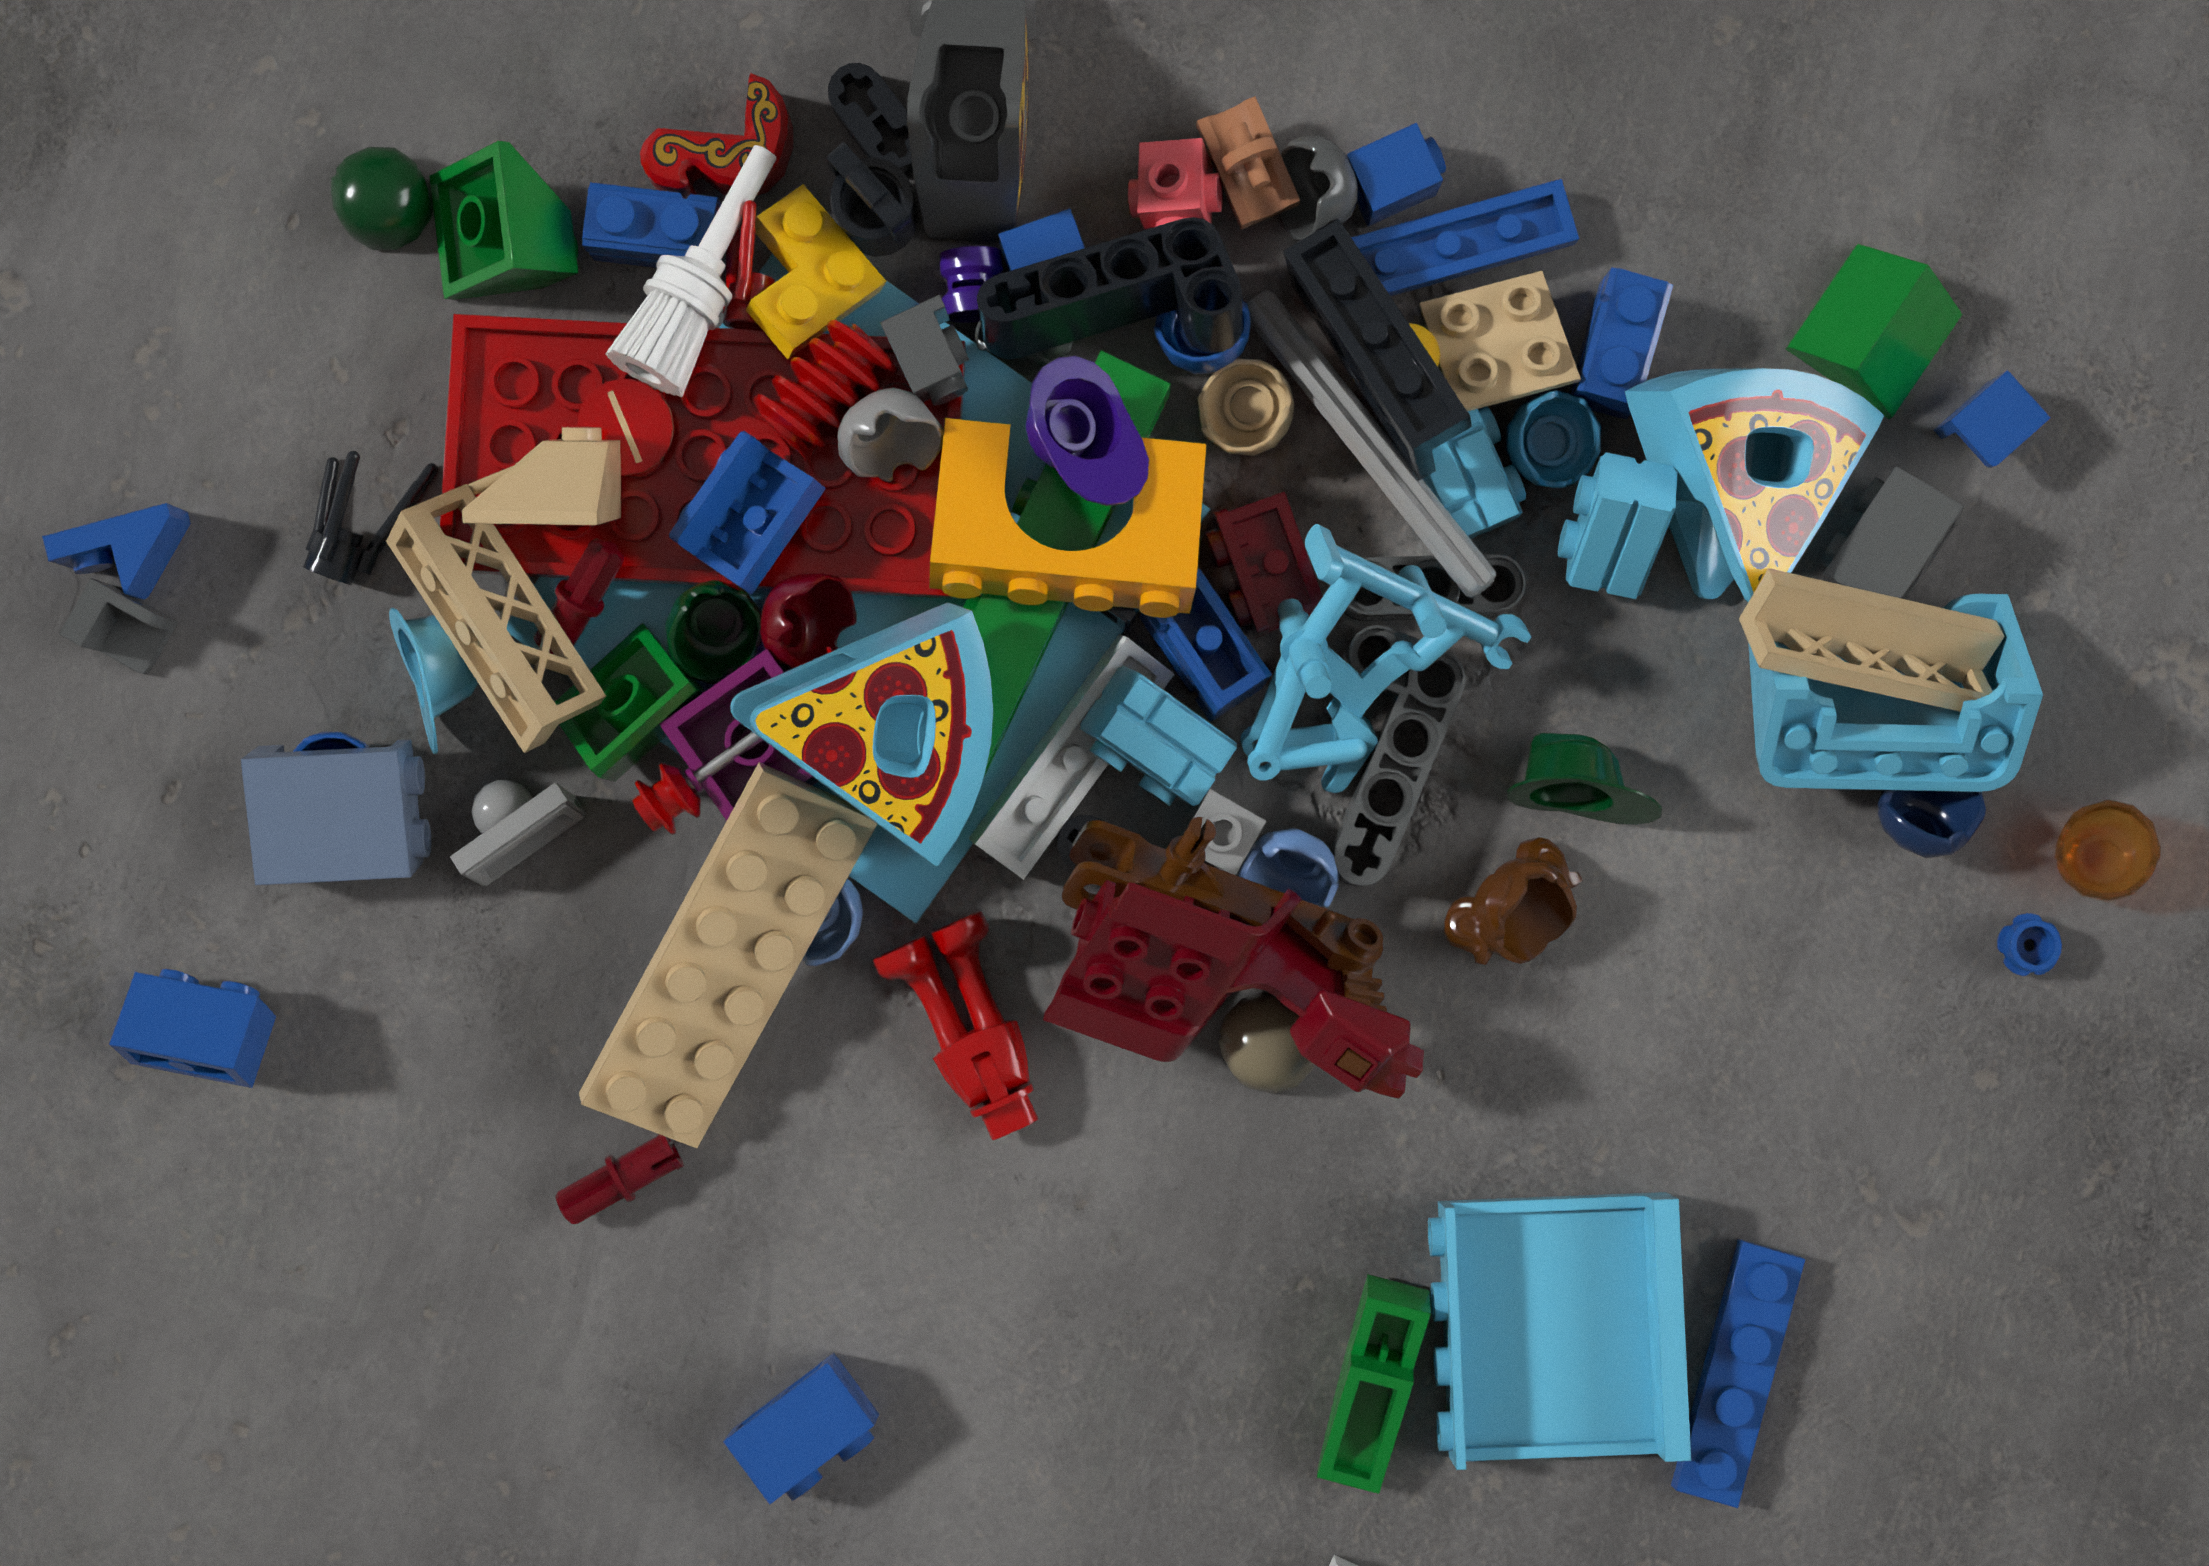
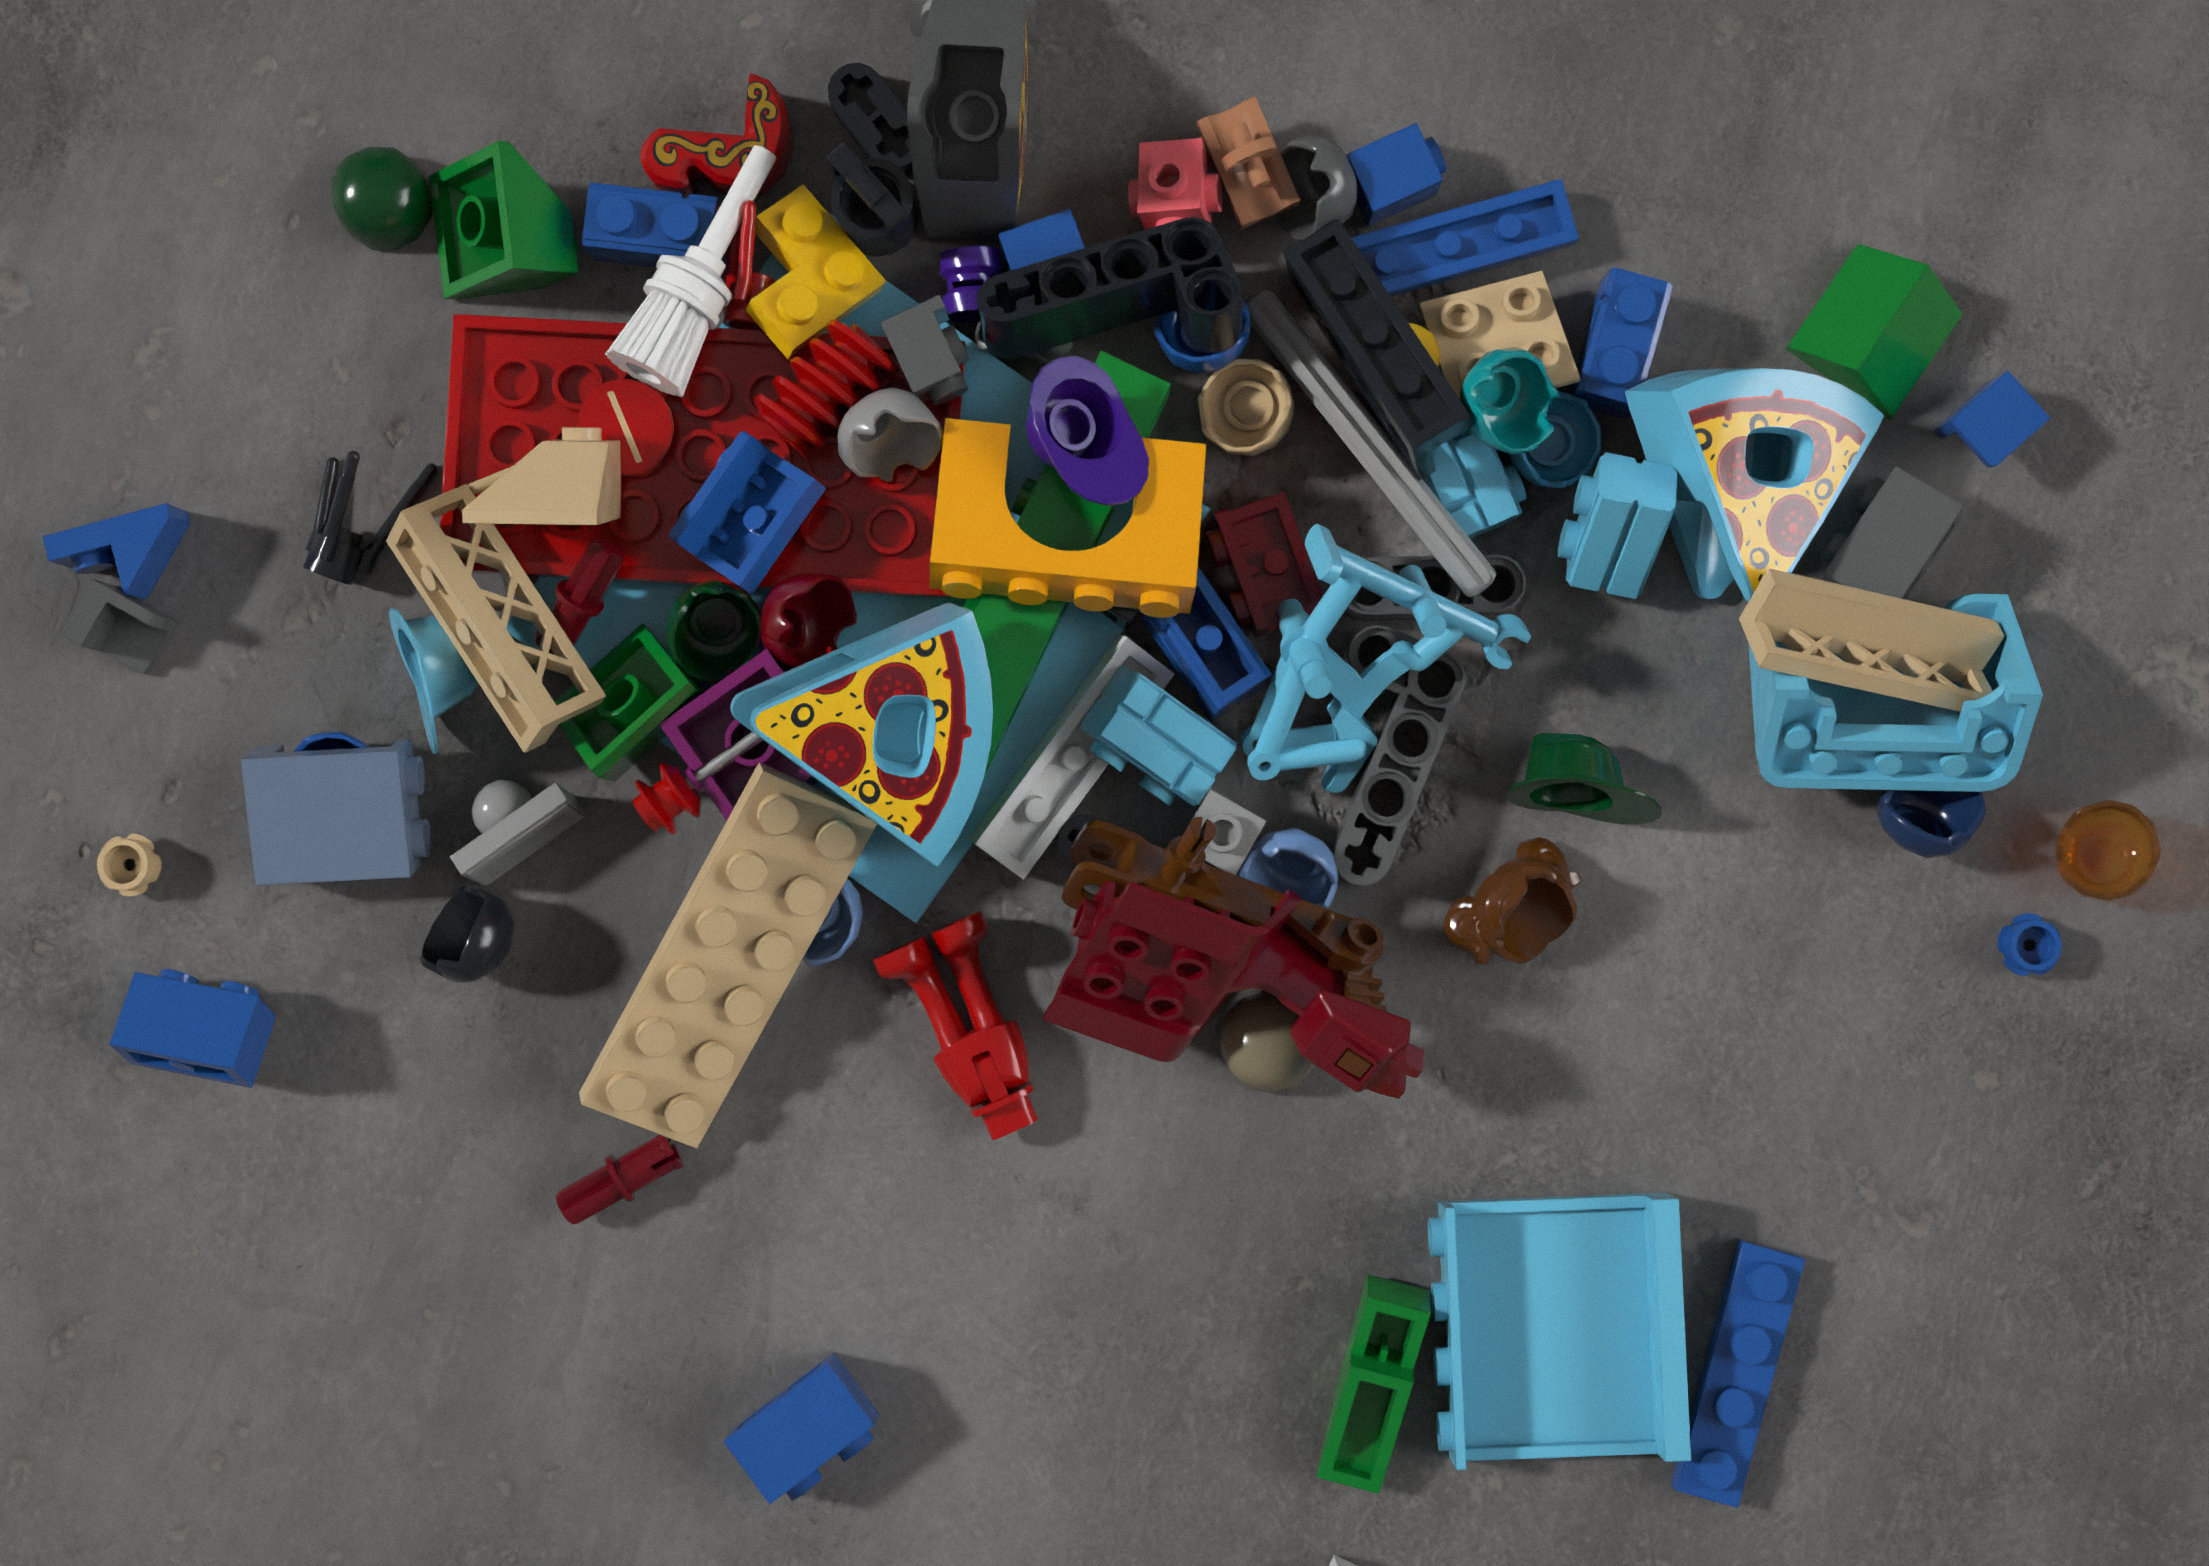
none -> tan plate [97,834,162,896]
none -> black hair [420,886,514,983]
none -> teal hair [1460,347,1558,454]

